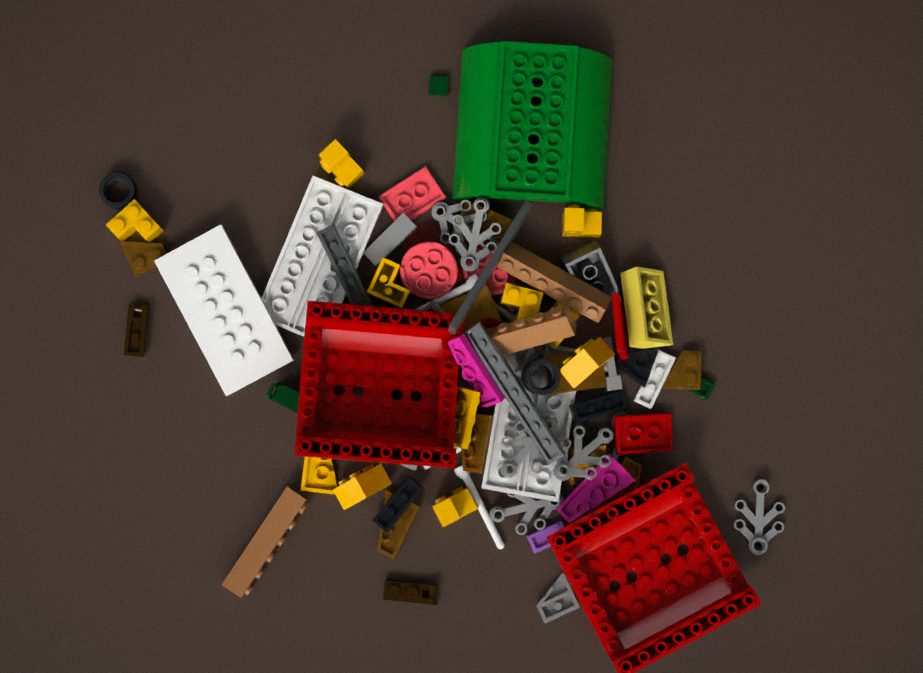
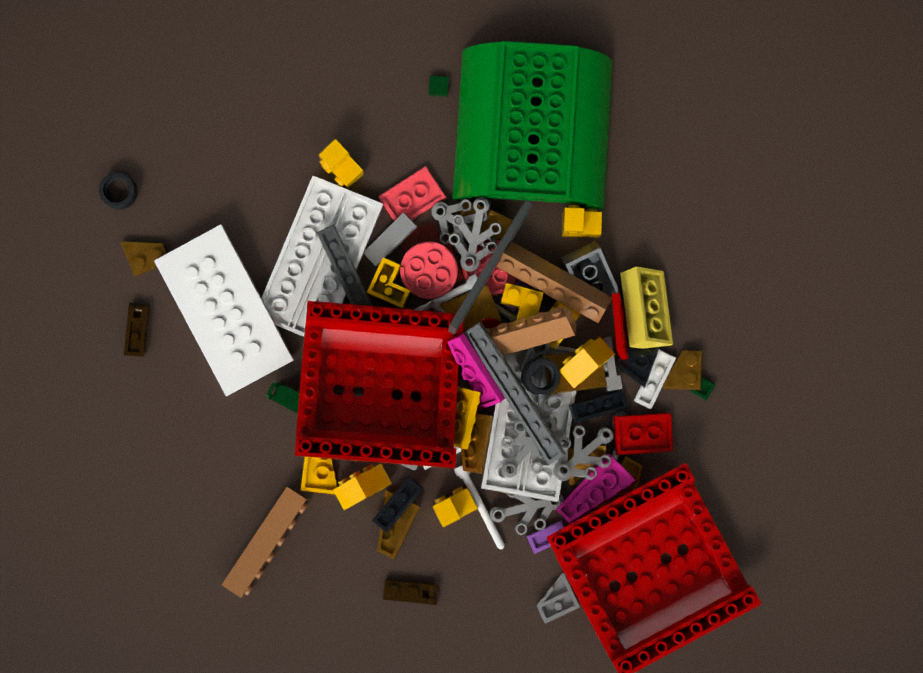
yellow brick [106,199,164,243] -> none
light grey plant [733,479,785,555] -> none

